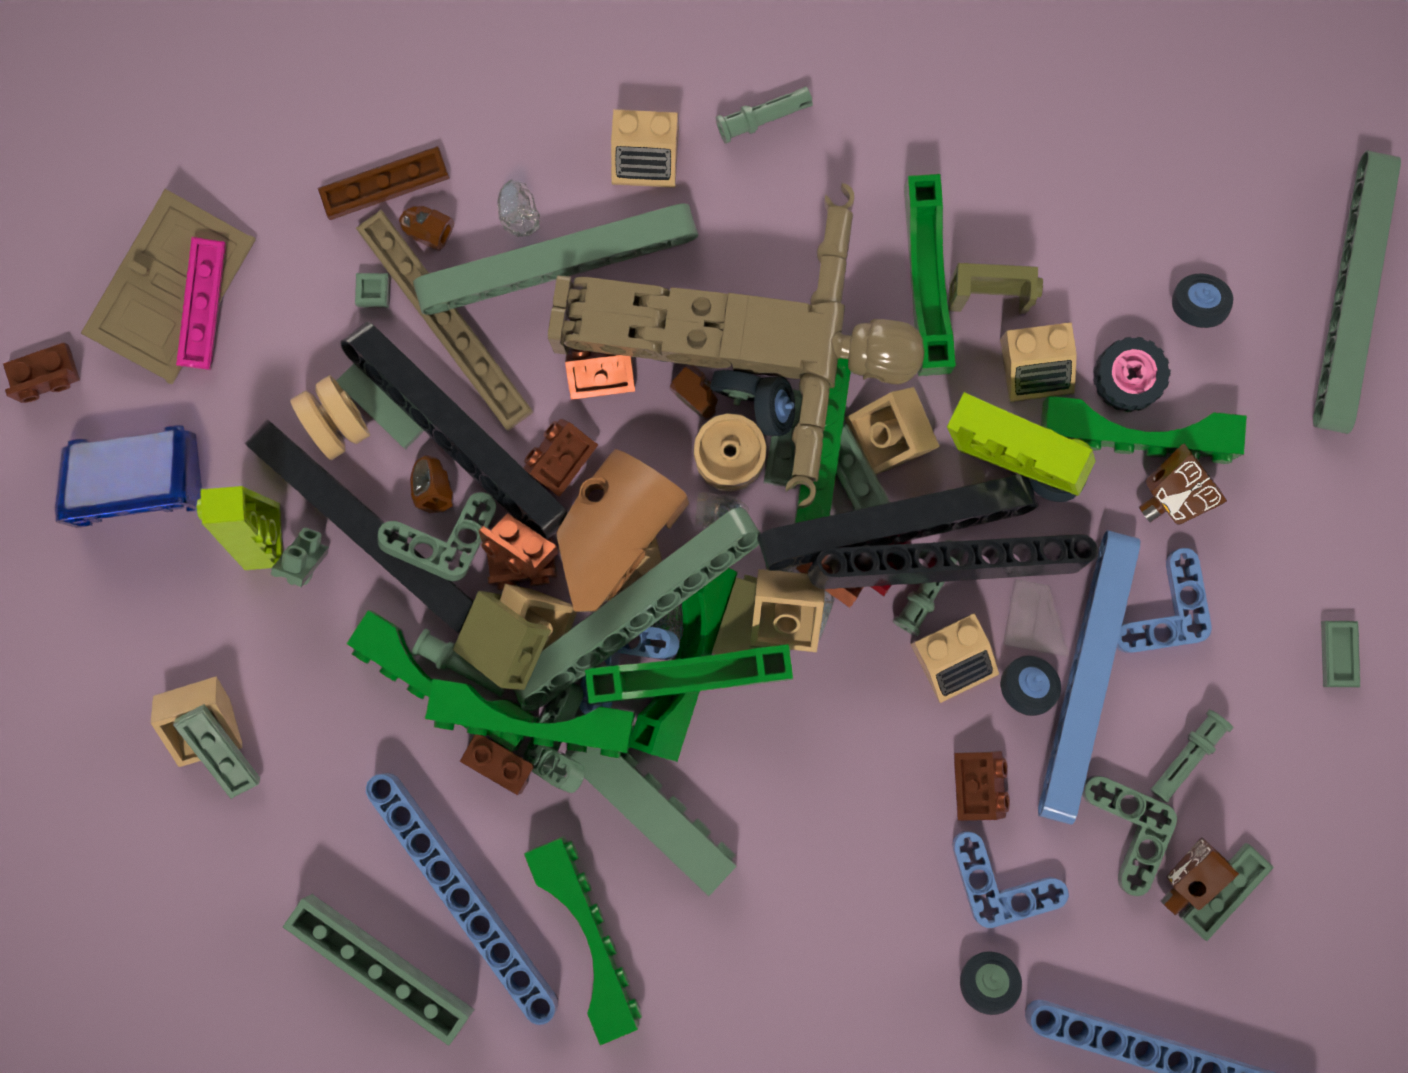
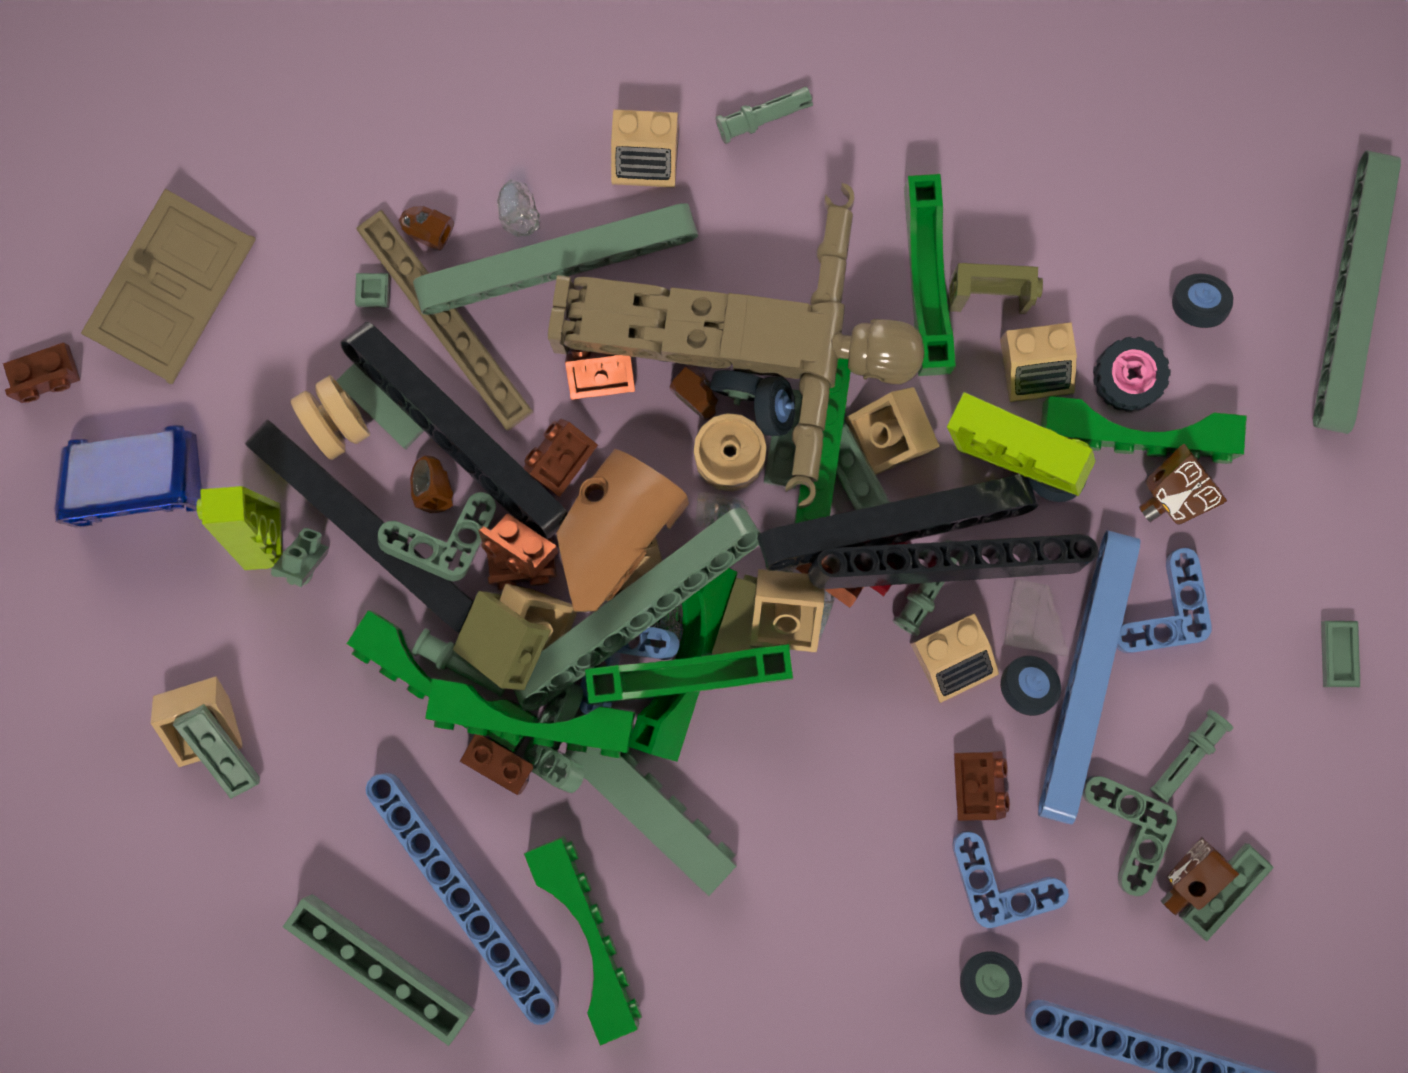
dark pink tile [176,237,226,370] -> none
reddish brown tile [318,146,450,220] -> none

